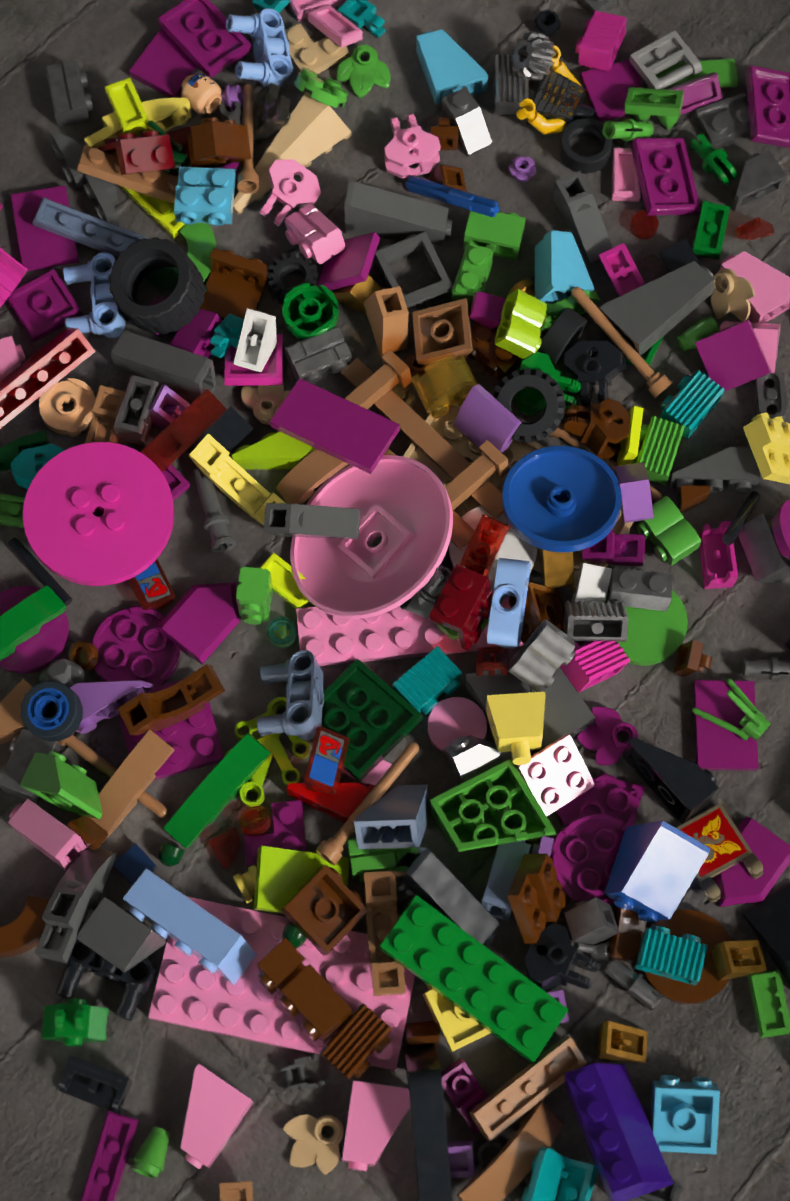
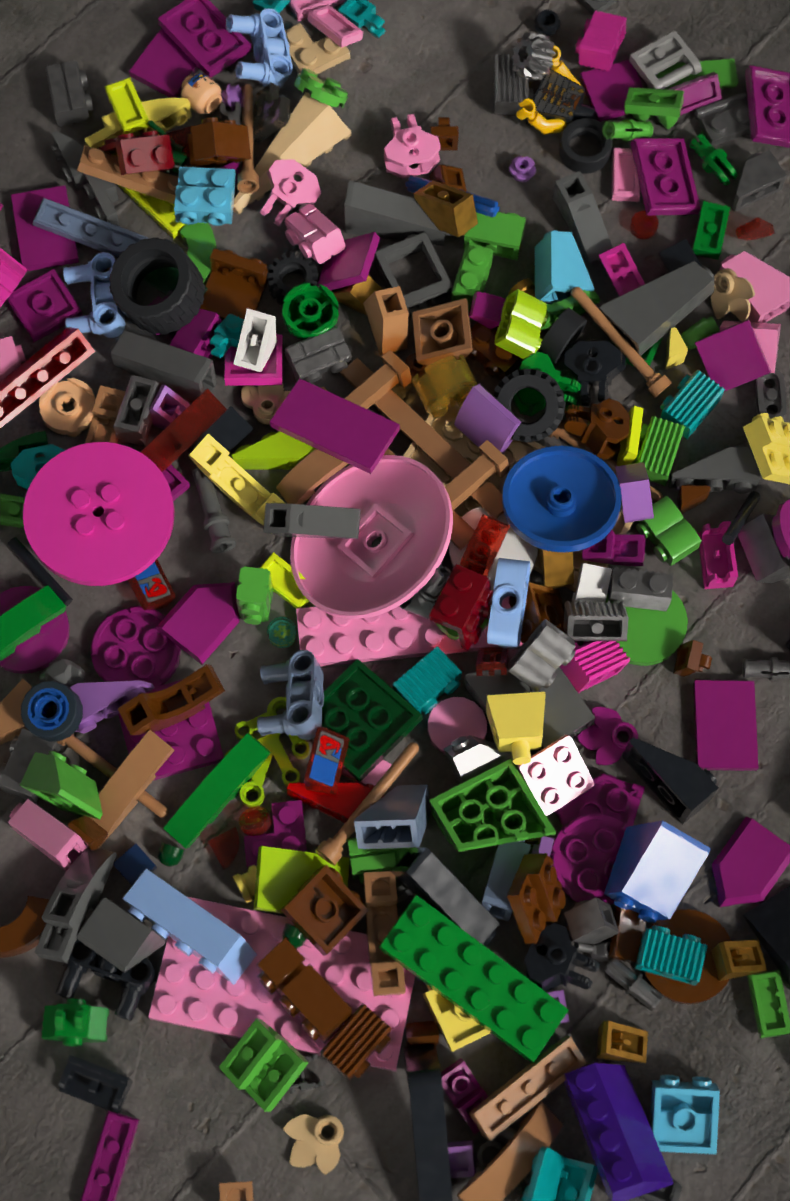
reddish brown tile [68,641,99,671] -> none
bright green cone [133,1127,170,1179] -> none
bright pink slope [181,1063,253,1169] -> none
bright green plate [337,45,390,99] -> none
bright pink slope [342,1081,410,1171] -> none
medium azure slope [416,29,488,105] -> none
slope [441,87,492,157] -> none
flag [676,803,763,903] -> none
bright green plant [692,678,771,741] -> none
none -> bright green slope [219,1018,309,1112]
none -> pearl gold slope [414,180,478,237]
none -> light yellow slope [665,327,688,370]

